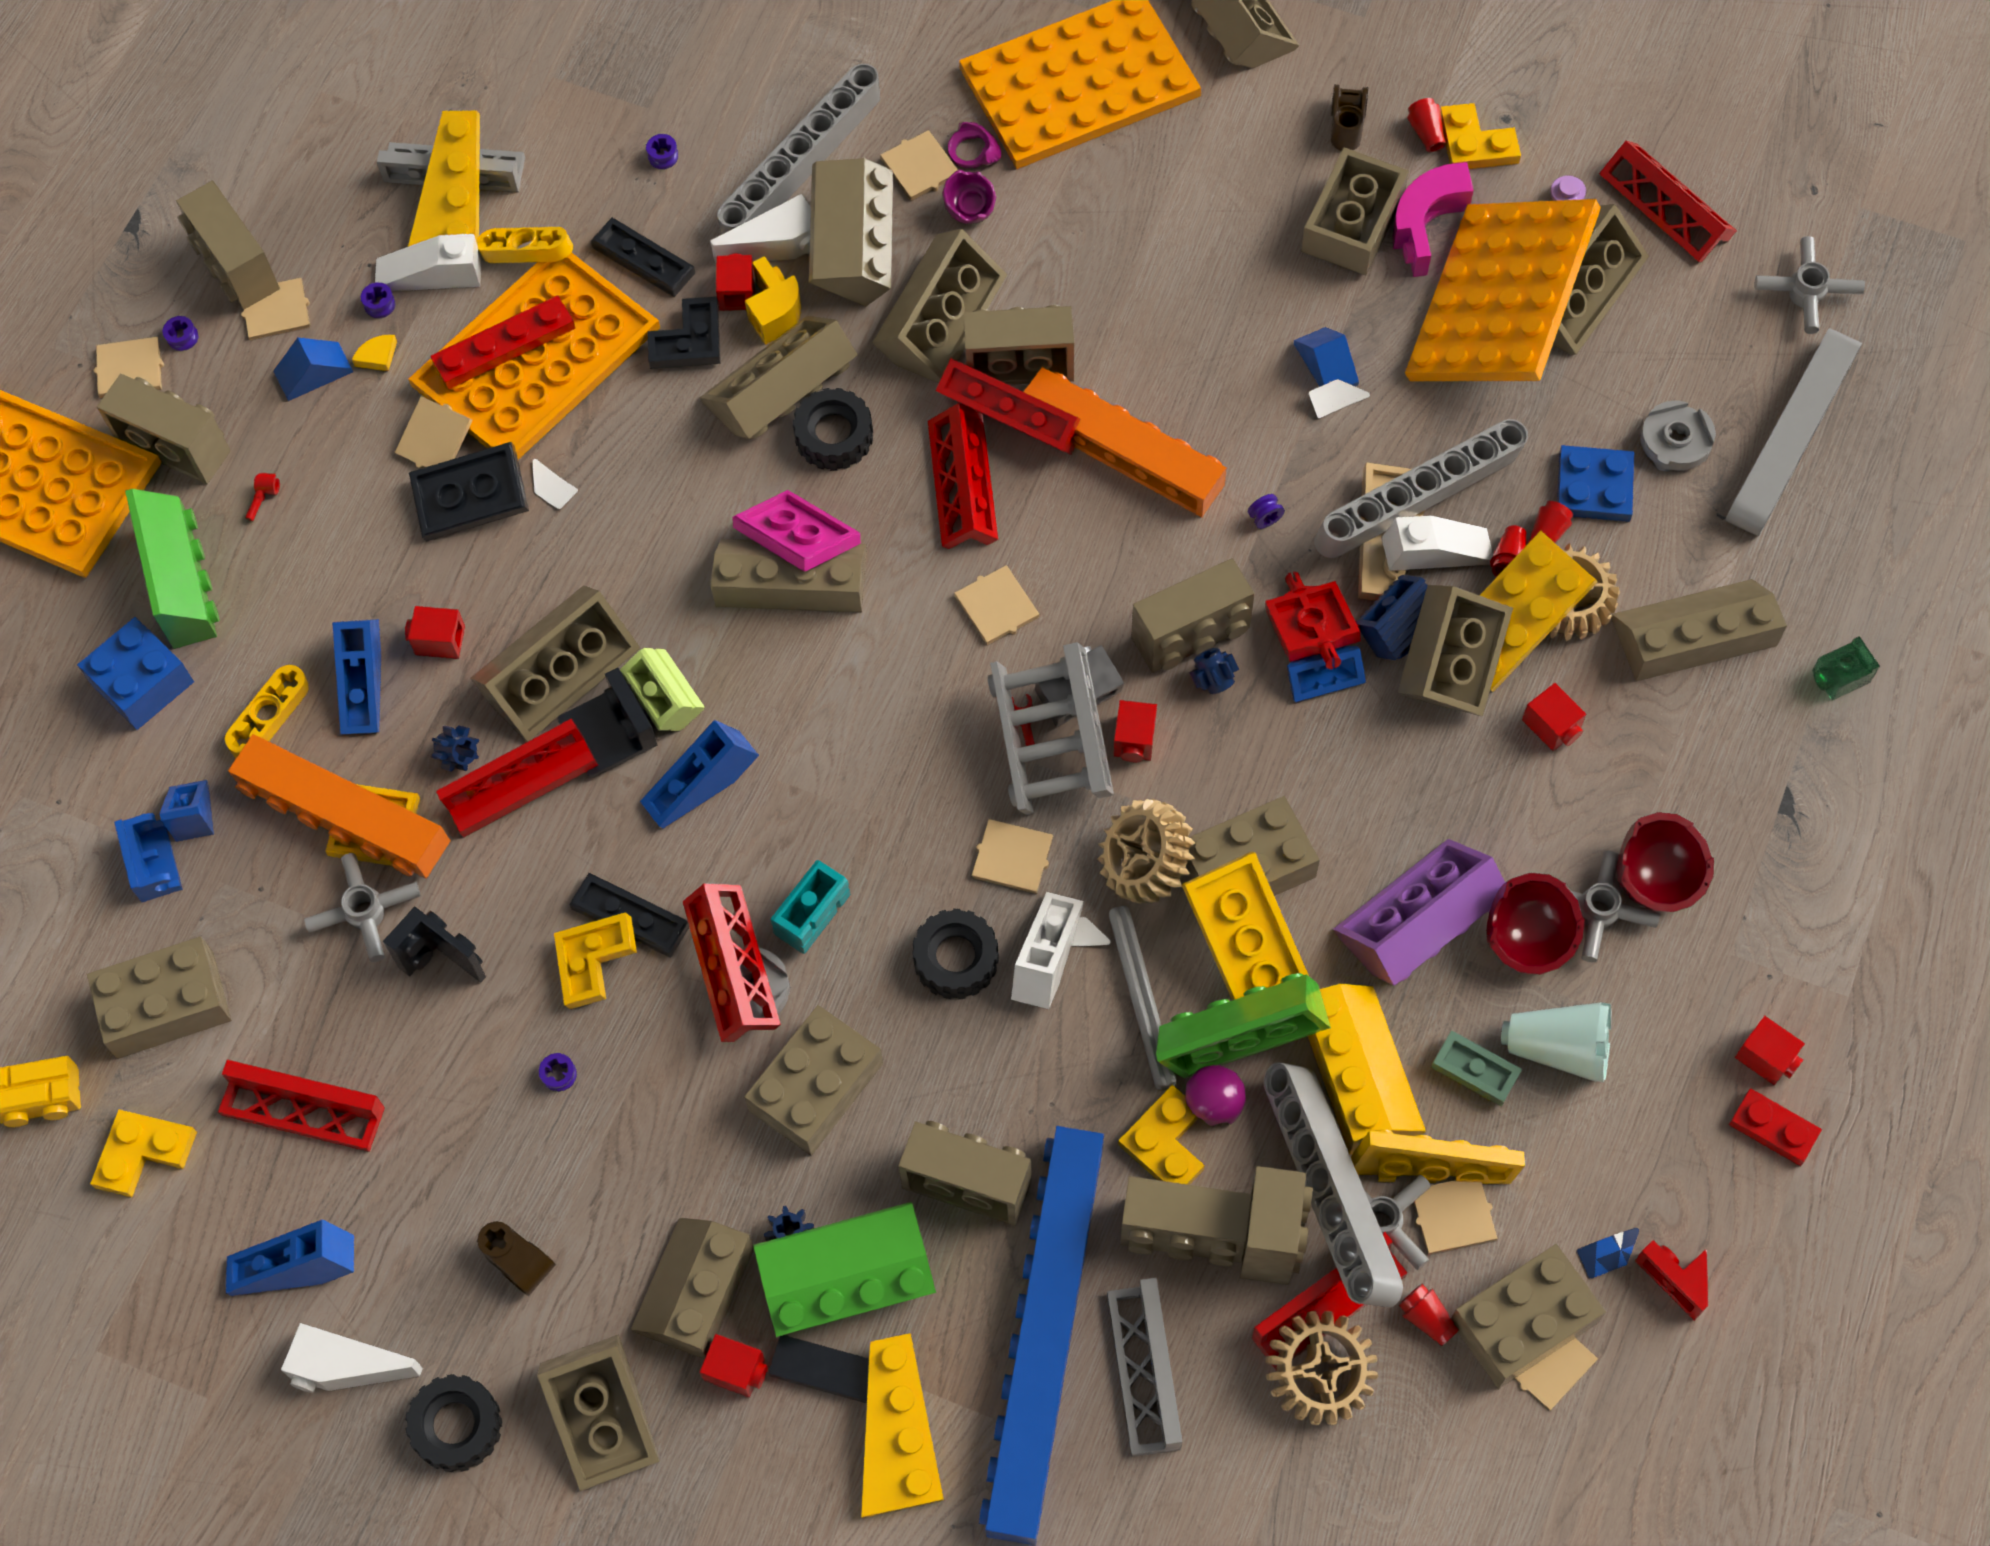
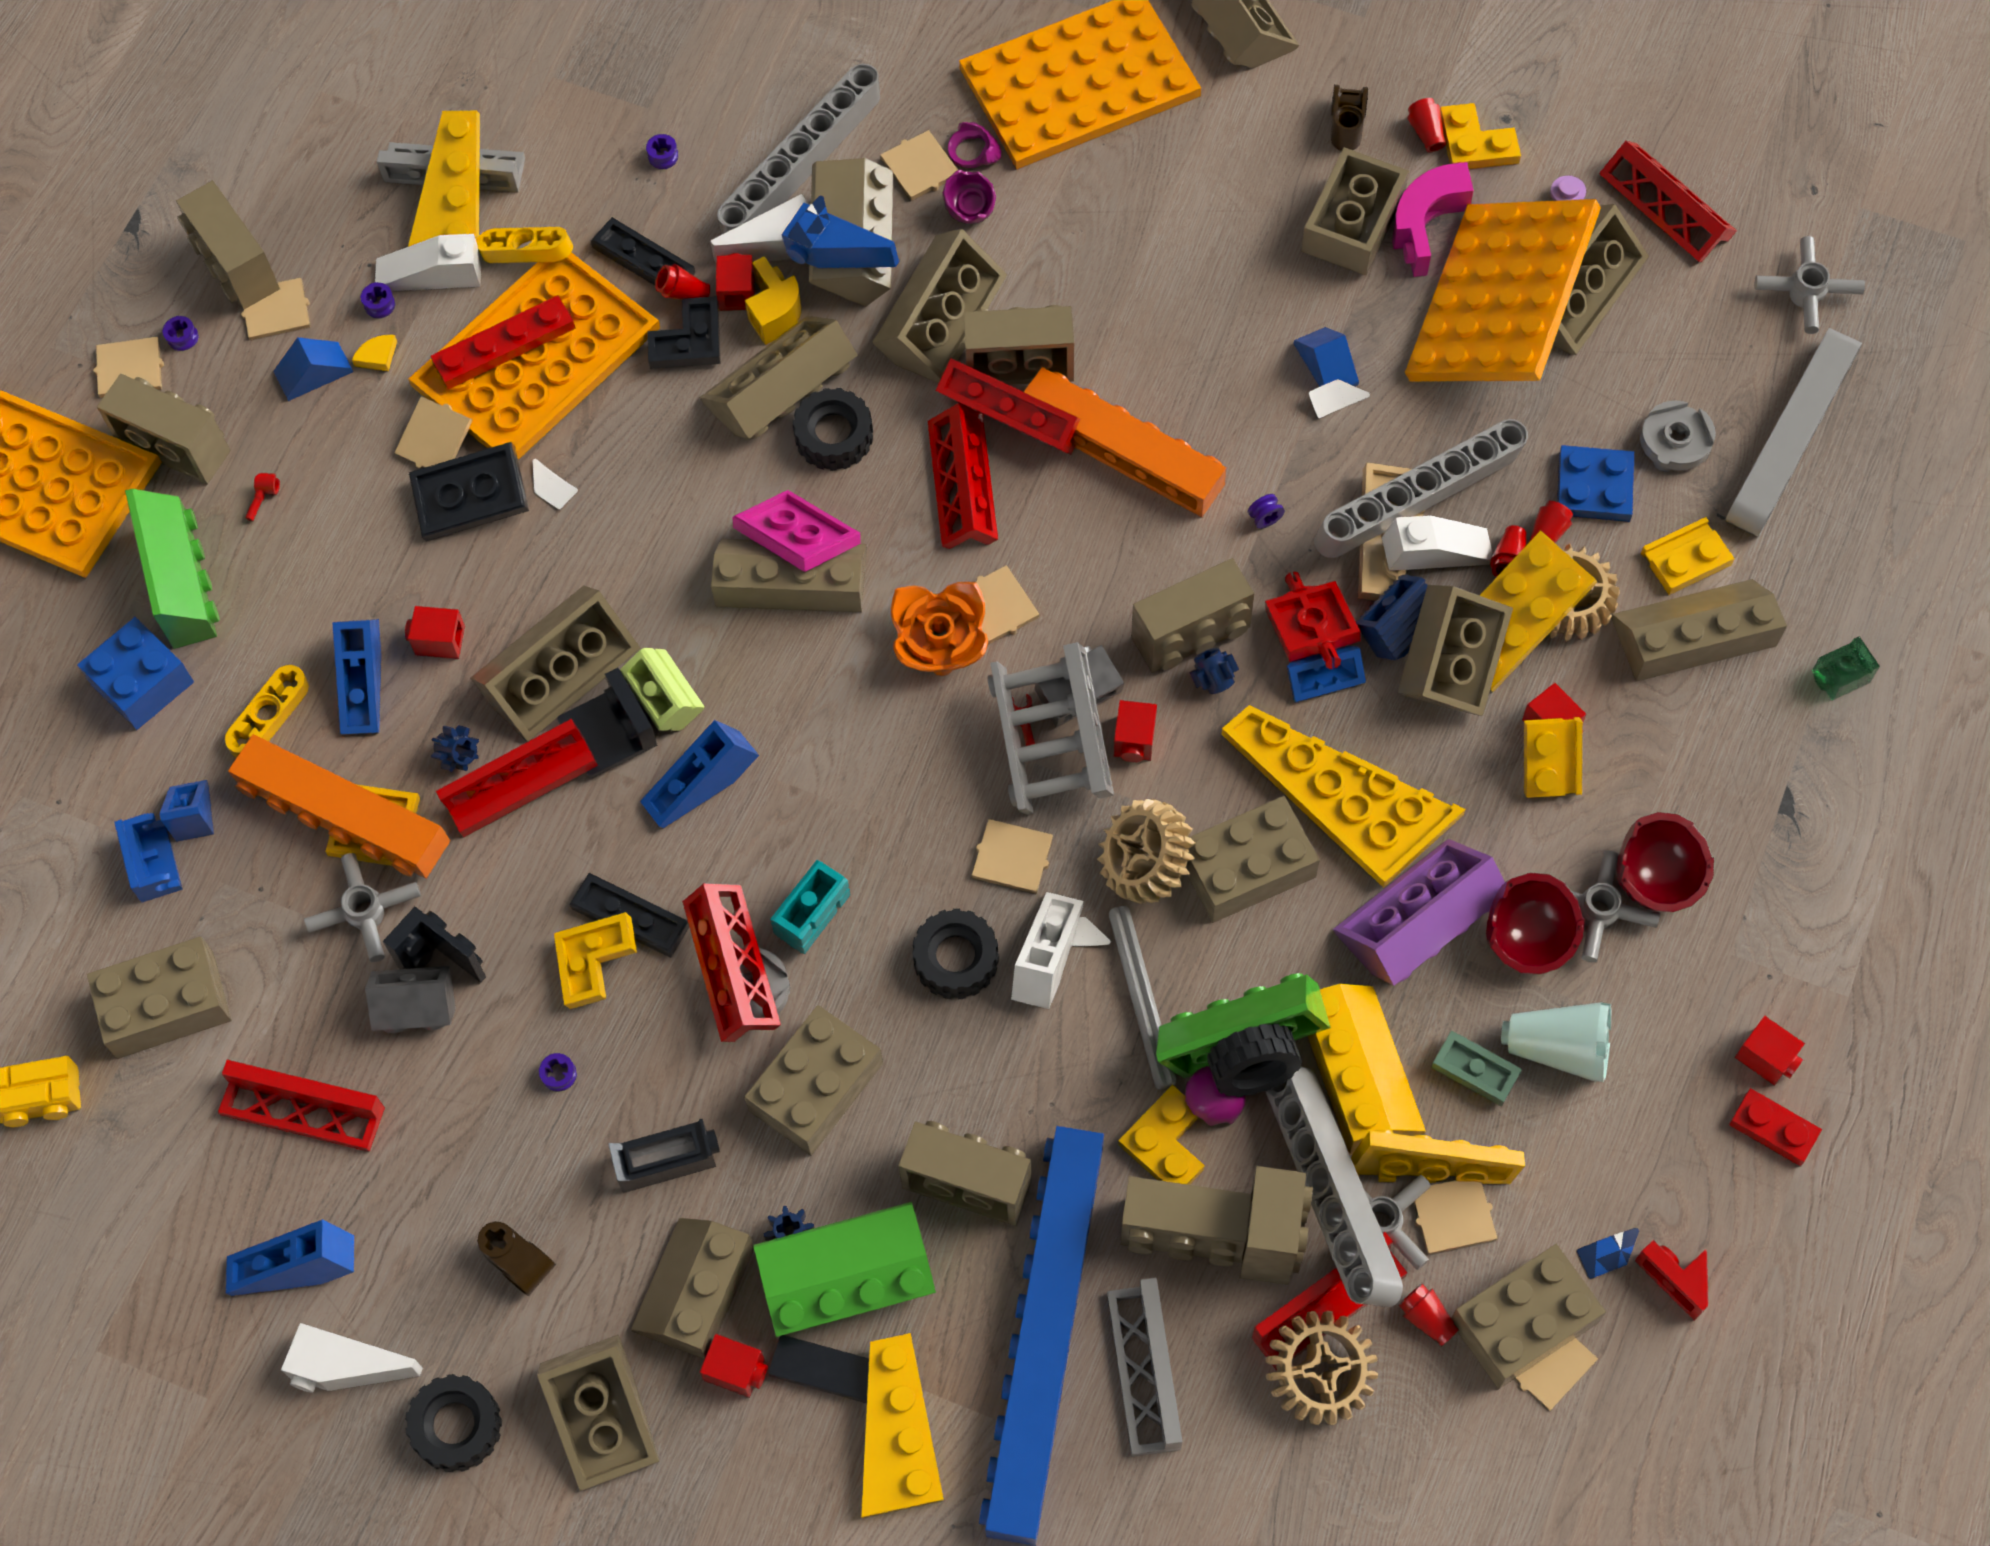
yellow plate [90,1109,197,1197] -> none
yellow plate [1181,852,1309,1000] -> none
none -> flat silver brick [365,966,456,1033]
none -> black window [608,1118,720,1193]
none -> red cone [655,264,710,300]
none -> blue slope [781,203,899,268]
none -> dark blue sticker [788,195,829,248]
none -> orange brick [891,582,988,676]
none -> black tyre [1207,1024,1302,1097]
none -> yellow wing [1221,705,1466,888]
none -> yellow plate [1524,717,1583,798]
none -> yellow plate [1641,517,1735,595]

